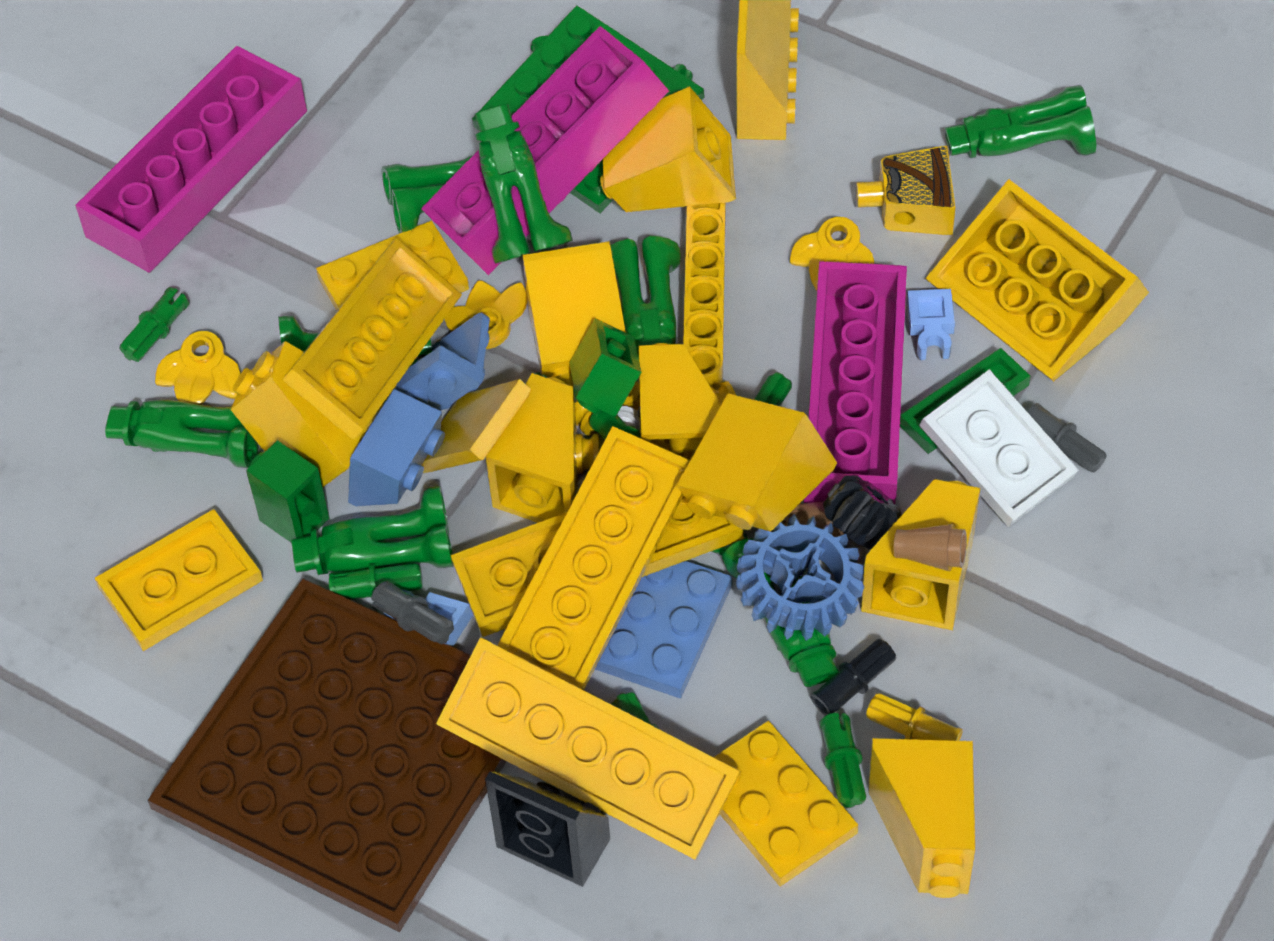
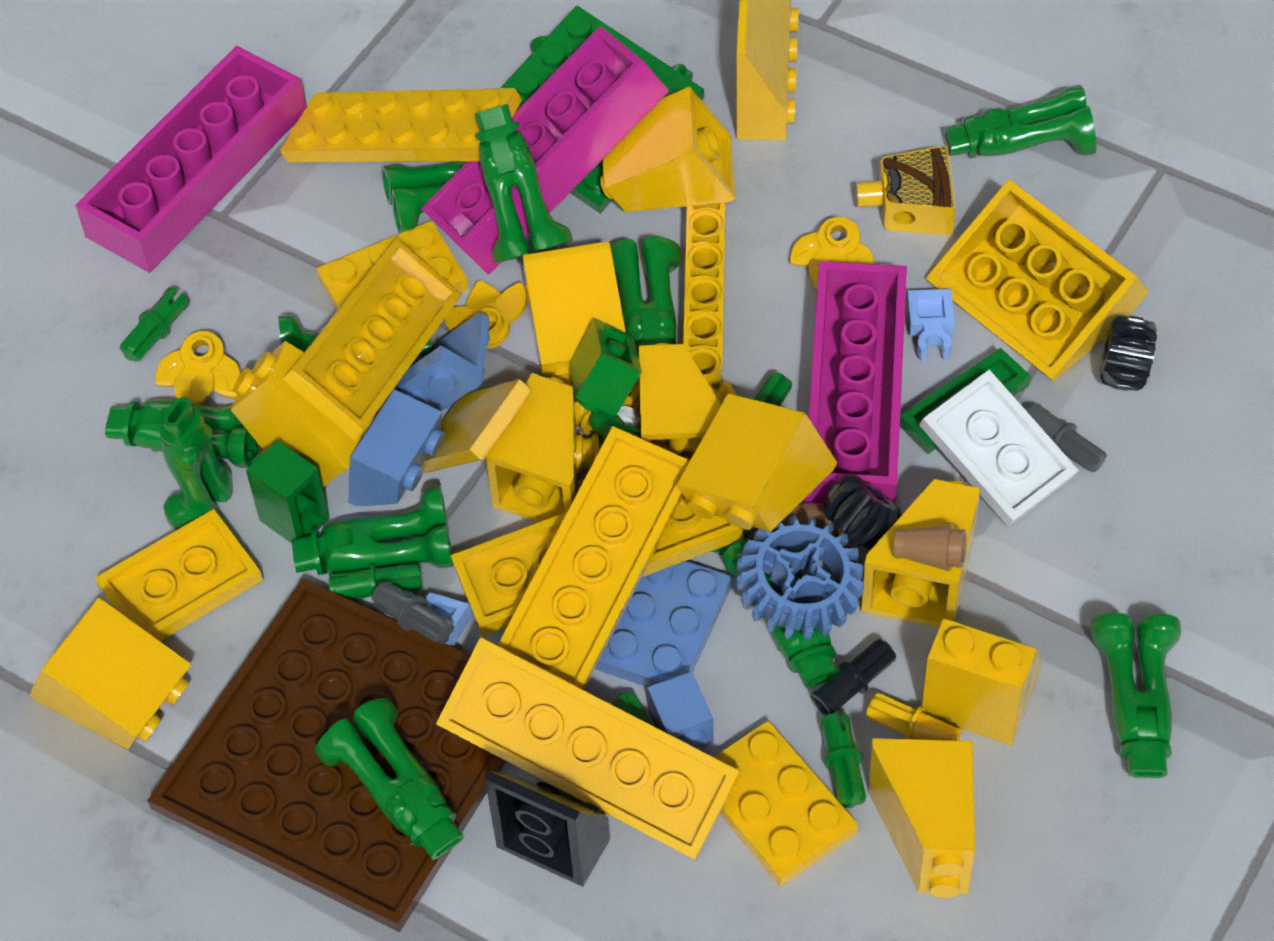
none -> yellow slope [29,597,192,750]
none -> green piece [160,397,233,530]
none -> yellow plate [280,88,522,162]
none -> green piece [315,698,464,860]
none -> medium blue brick [647,672,714,750]
none -> yellow slope [922,618,1042,746]
none -> green piece [1090,613,1181,778]
none -> black gear [1100,315,1157,391]

